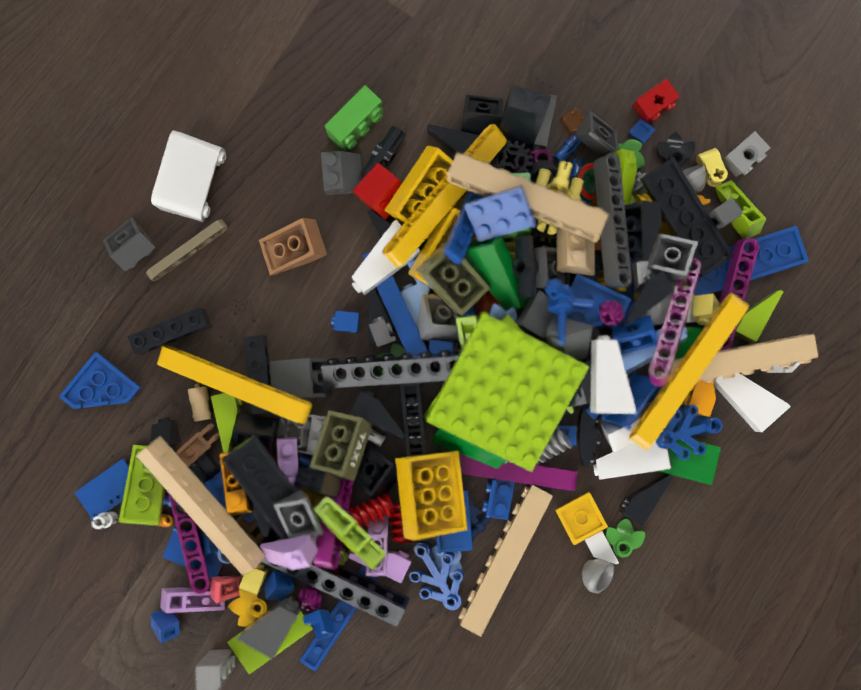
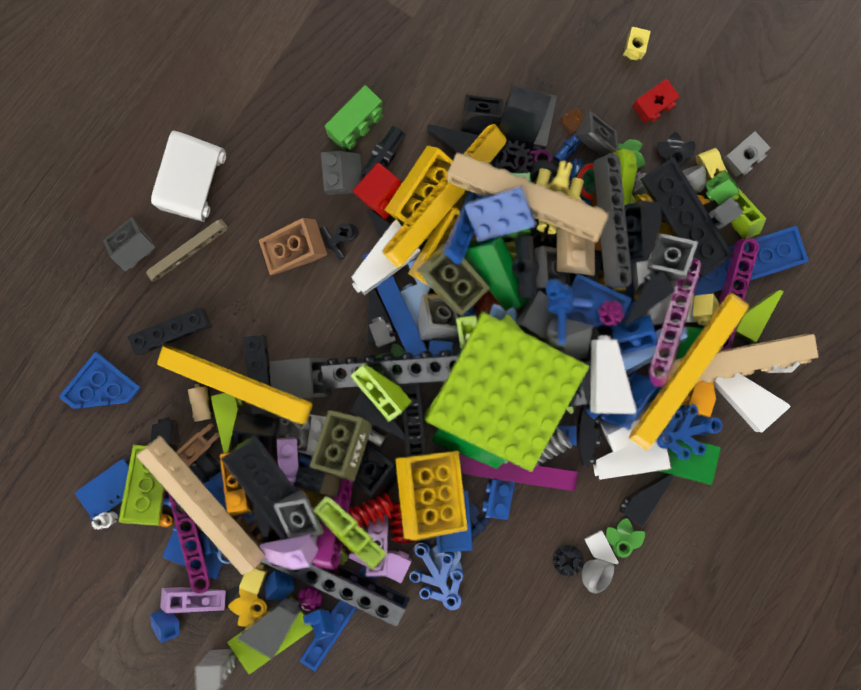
coral slope [210,575,241,603] -> none
blue brick [331,311,360,333] -> none
tan brick [458,484,553,636] -> none
yellow plate [555,492,608,545] -> none
blue tile [628,118,656,146] -> none
none -> black piece [320,224,358,260]
none -> lime slope [351,364,412,421]
none -> black gear [553,545,584,577]
none -> light yellow brick [623,27,651,60]
none -> bright green brick [705,170,740,206]

